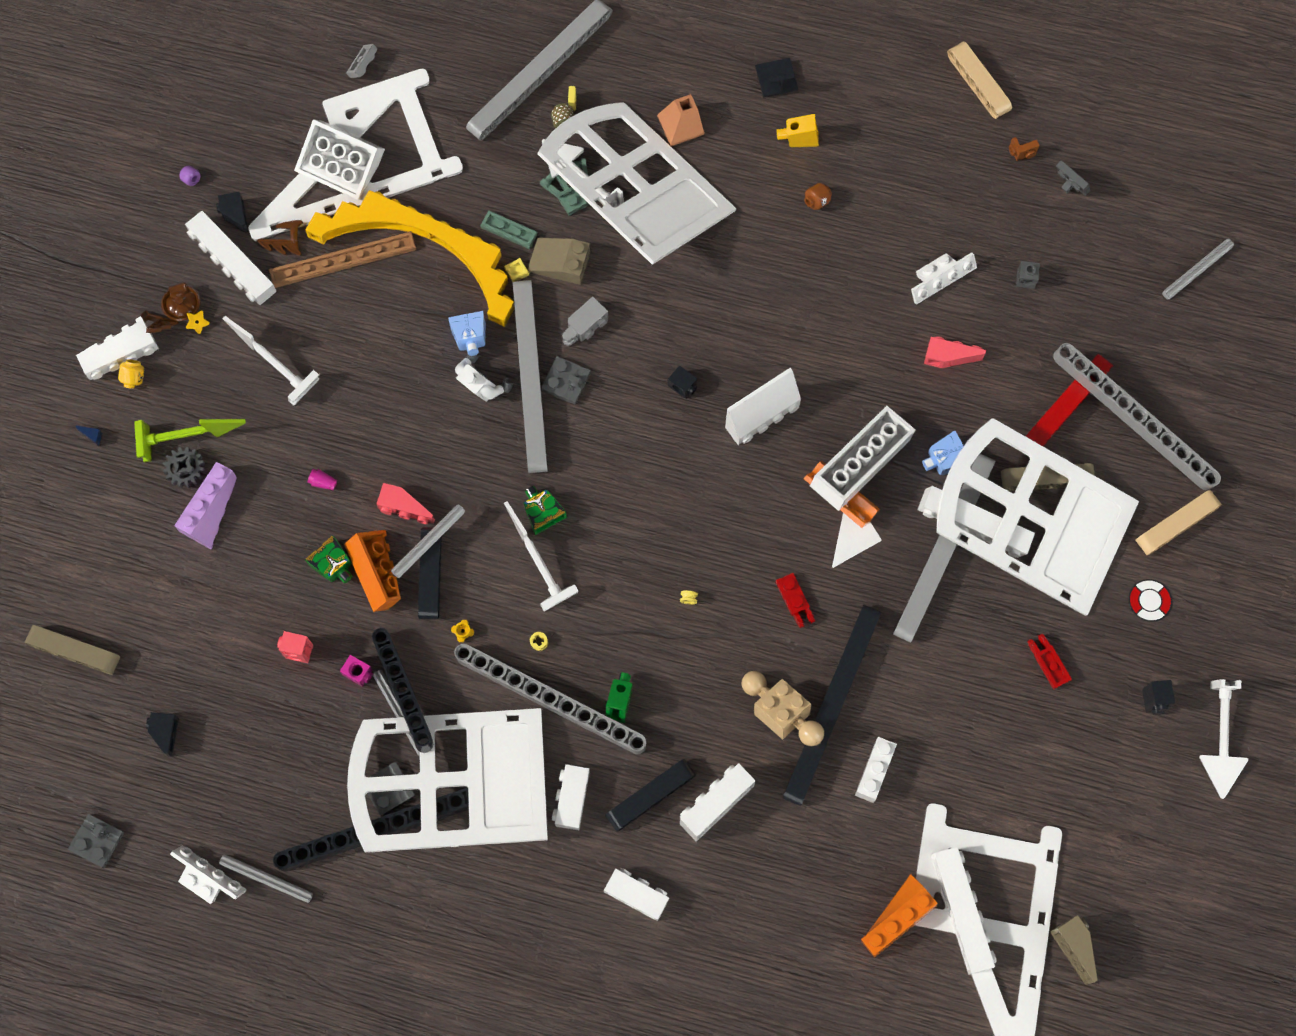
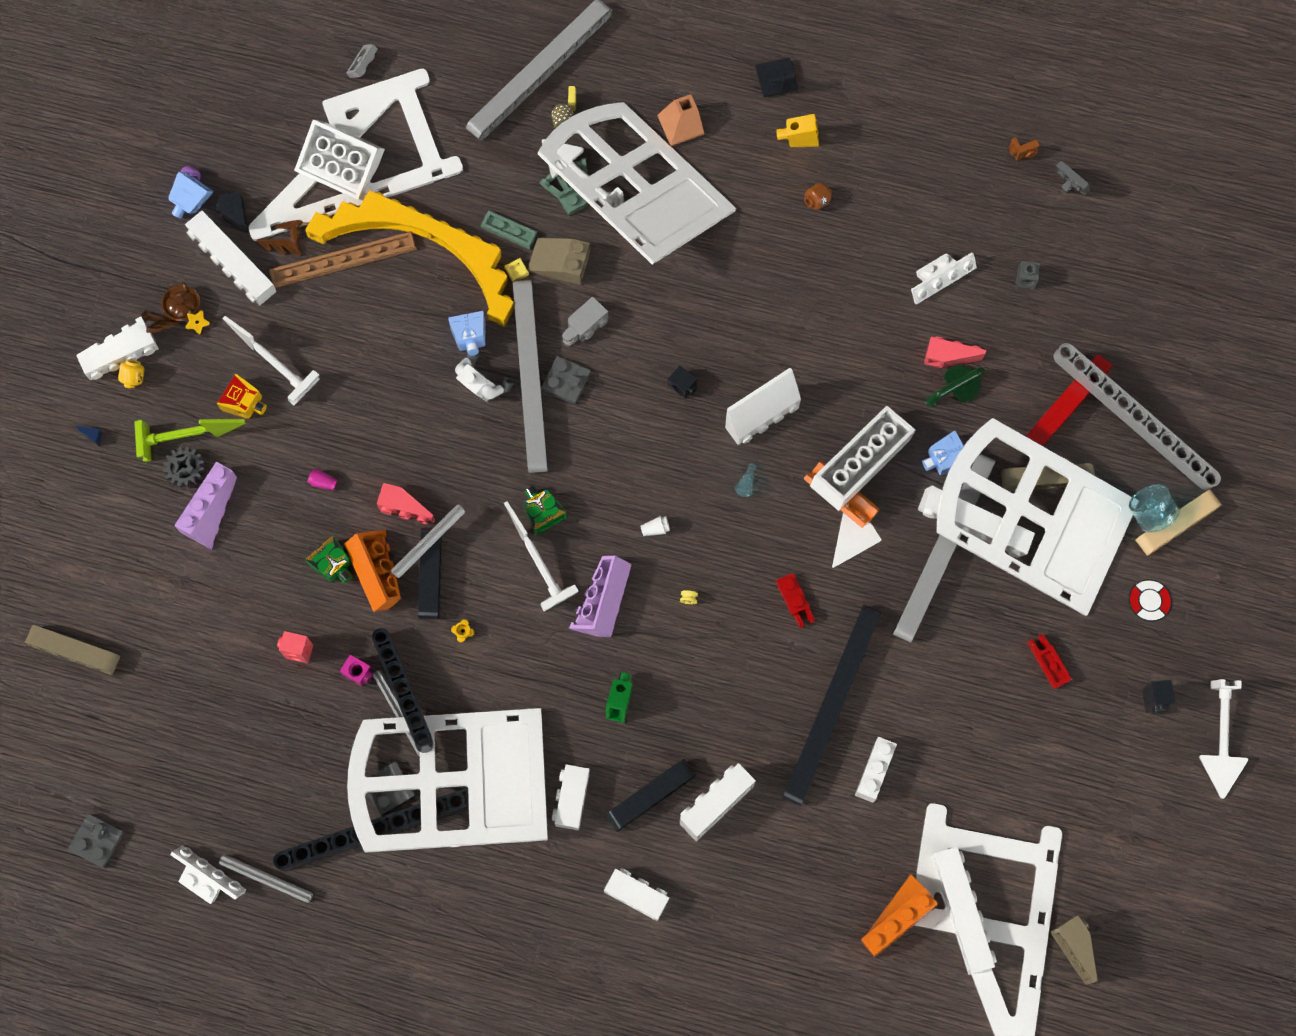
black slope [146,712,179,757] -> none
light grey beam [454,644,646,754] -> none
light yellow bush [530,632,548,651] -> none
tan brick [742,671,824,746] -> none
tan beam [947,42,1012,119] -> none
light grey axle [1162,239,1234,300] -> none
none -> light blue torso [169,172,214,219]
none -> torso [217,374,267,419]
none -> lavender wedge [569,556,631,637]
none -> white cone [641,516,670,536]
none -> clear light blue cone [734,463,756,497]
none -> dark green piece [925,364,985,407]
none -> clear light blue wheel [1129,484,1180,532]

